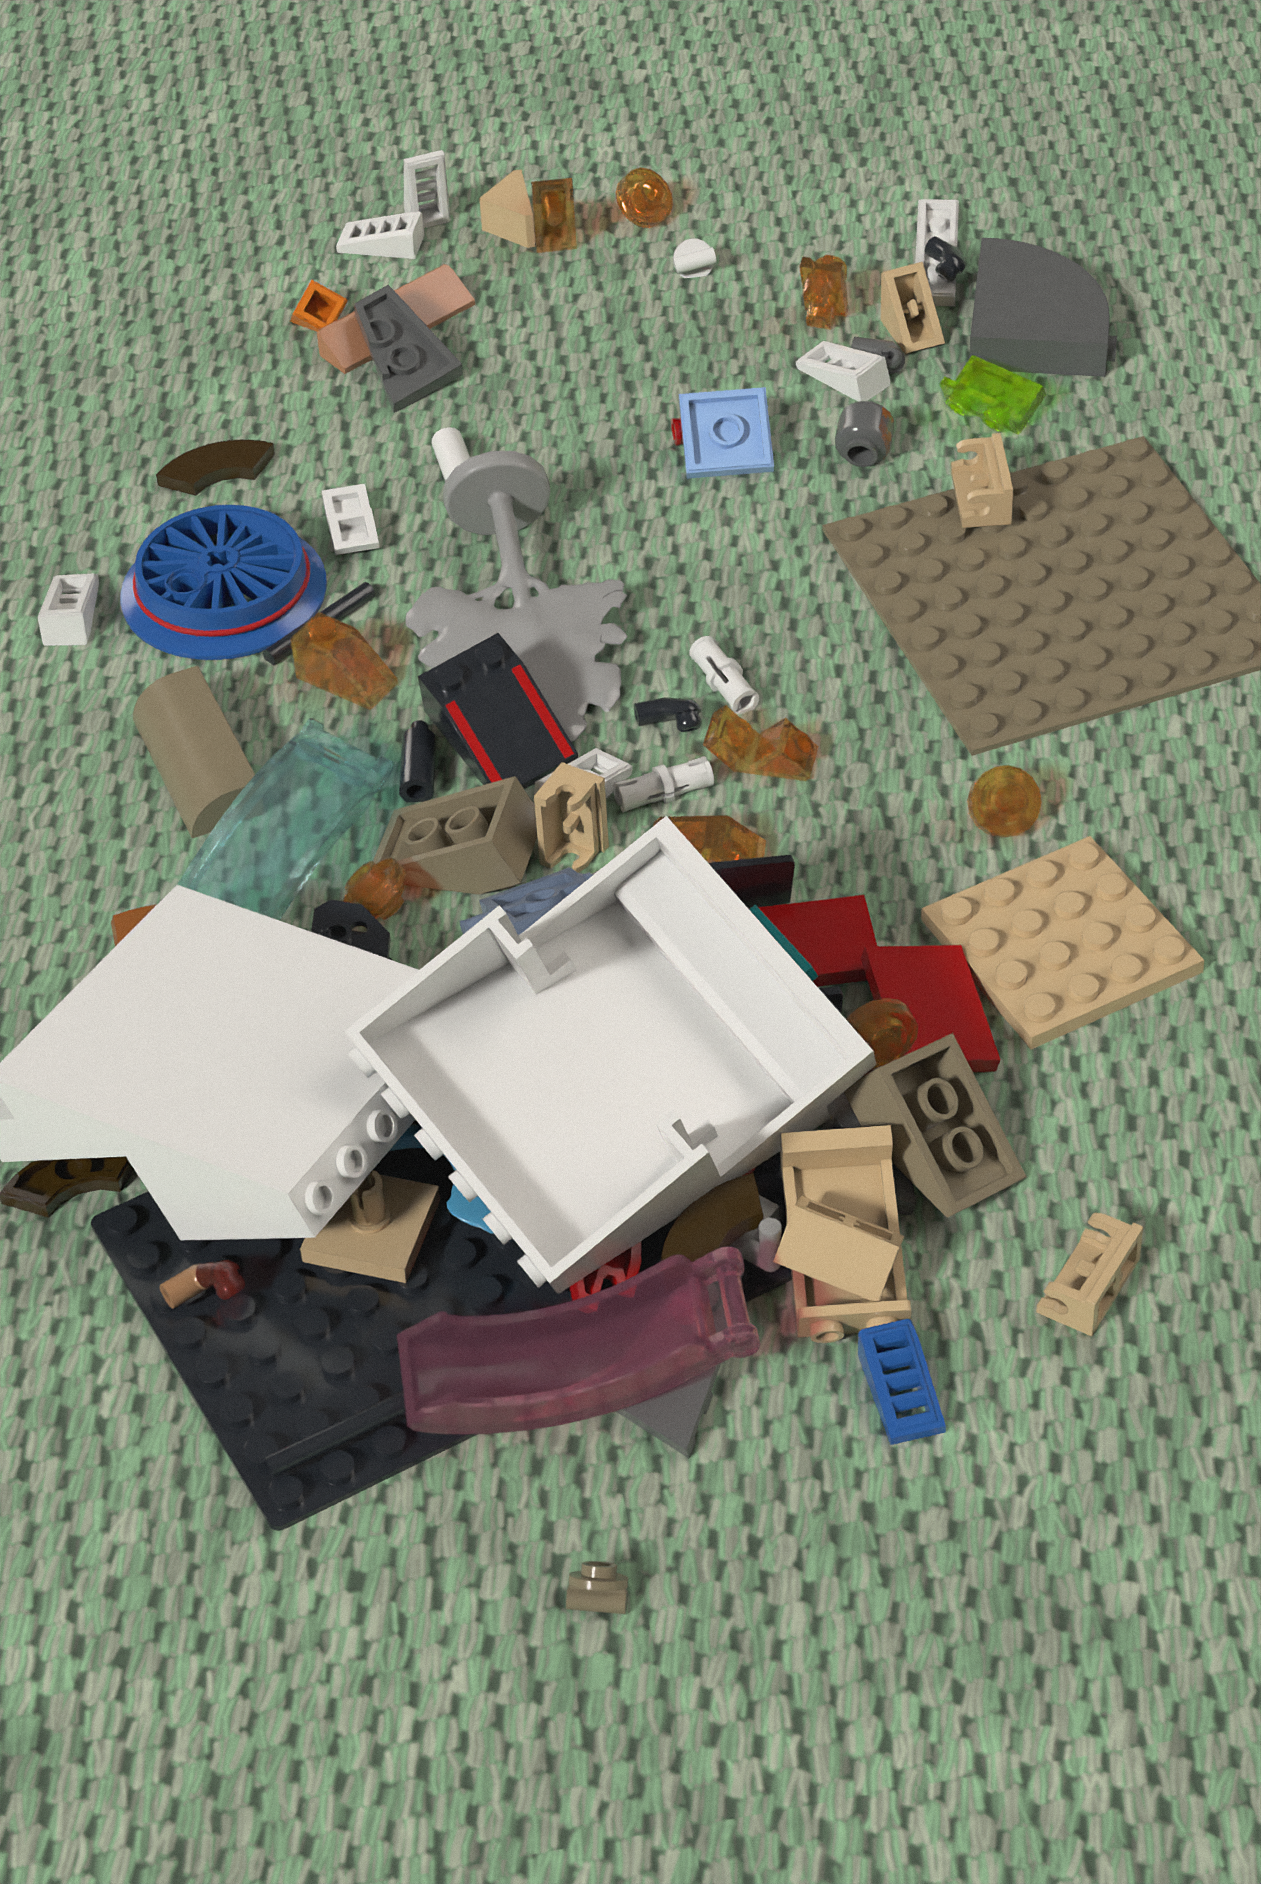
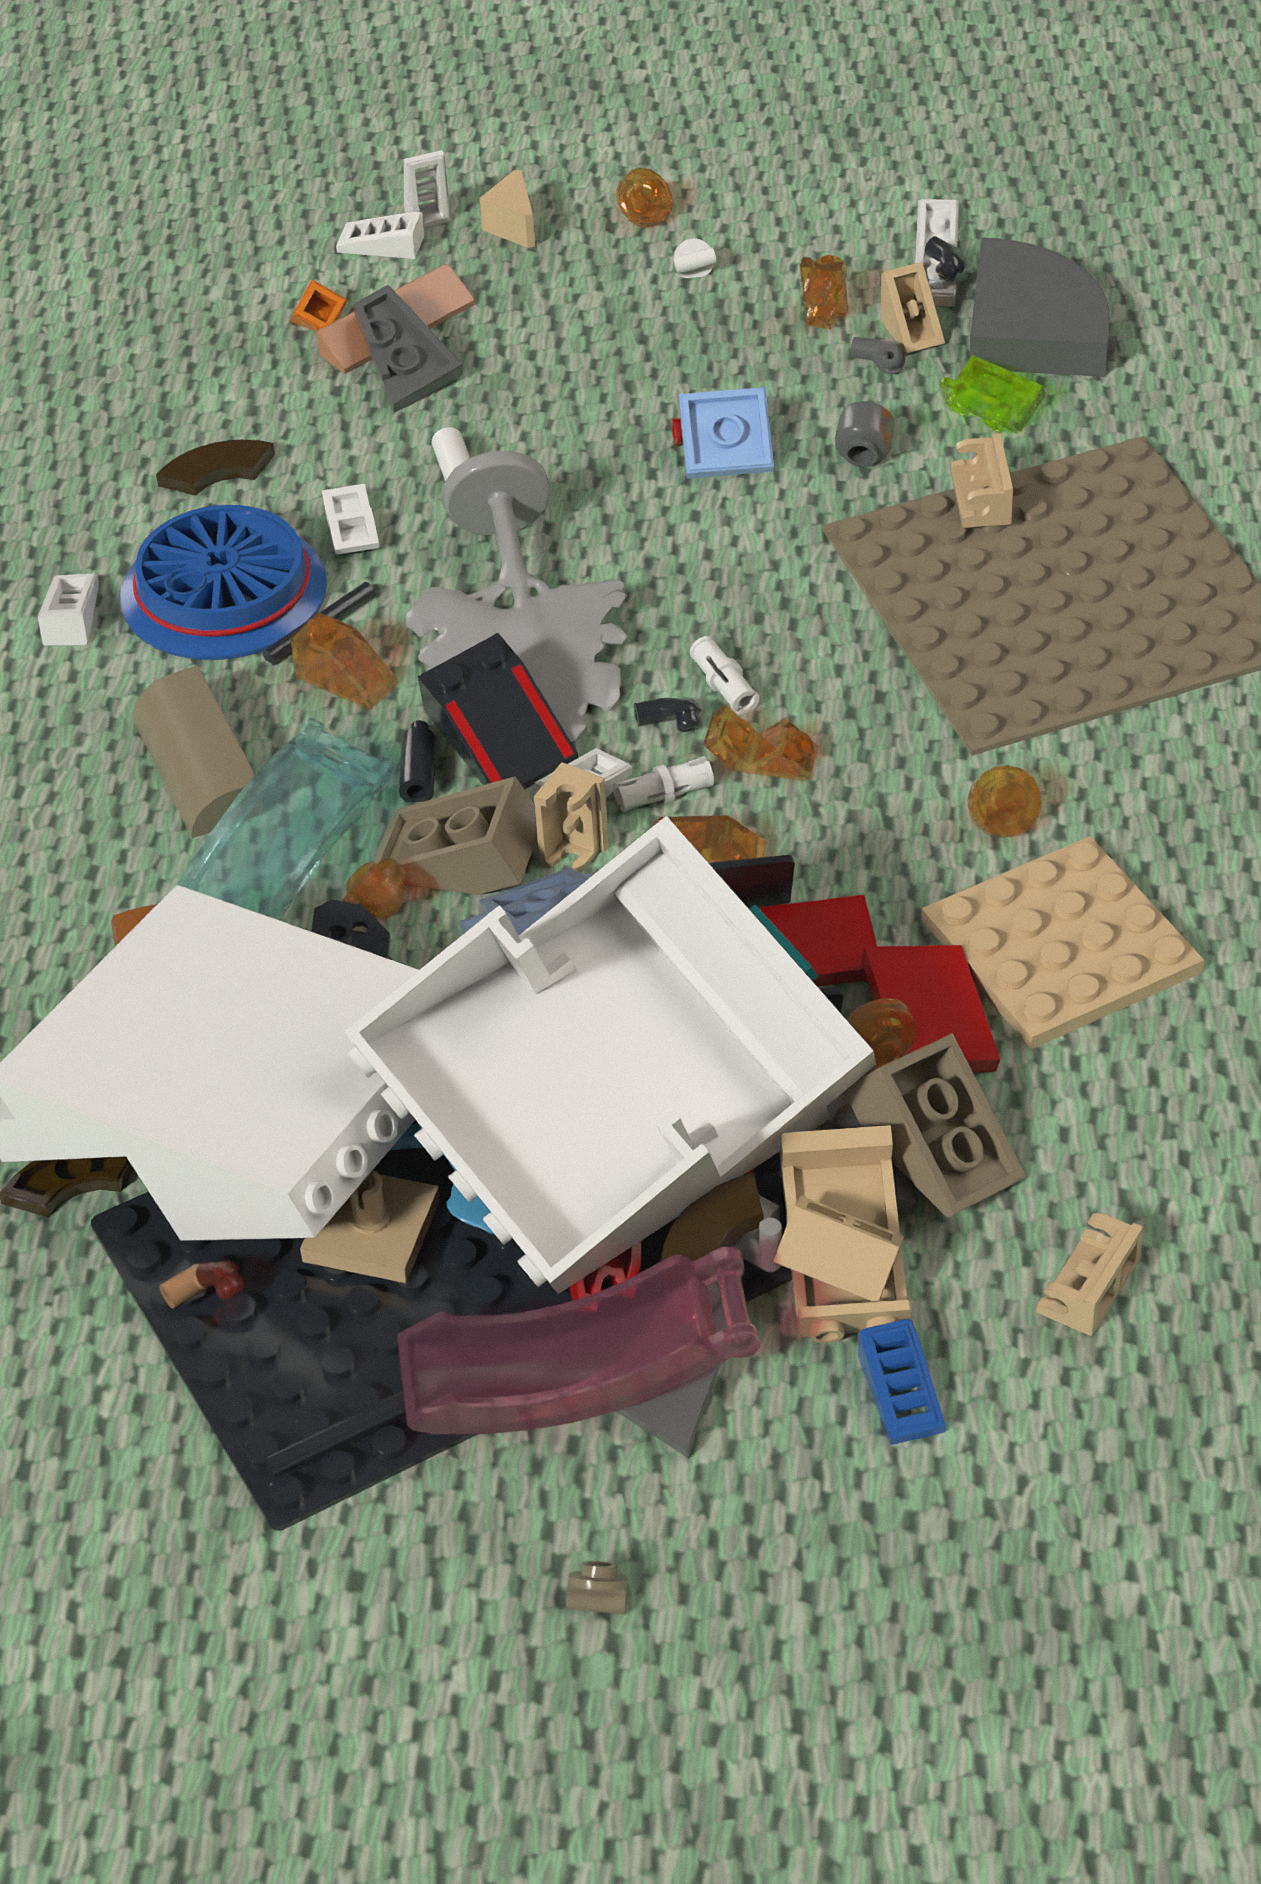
clear orange slope [530,178,577,253] -> none
white slope [796,341,890,402] -> none

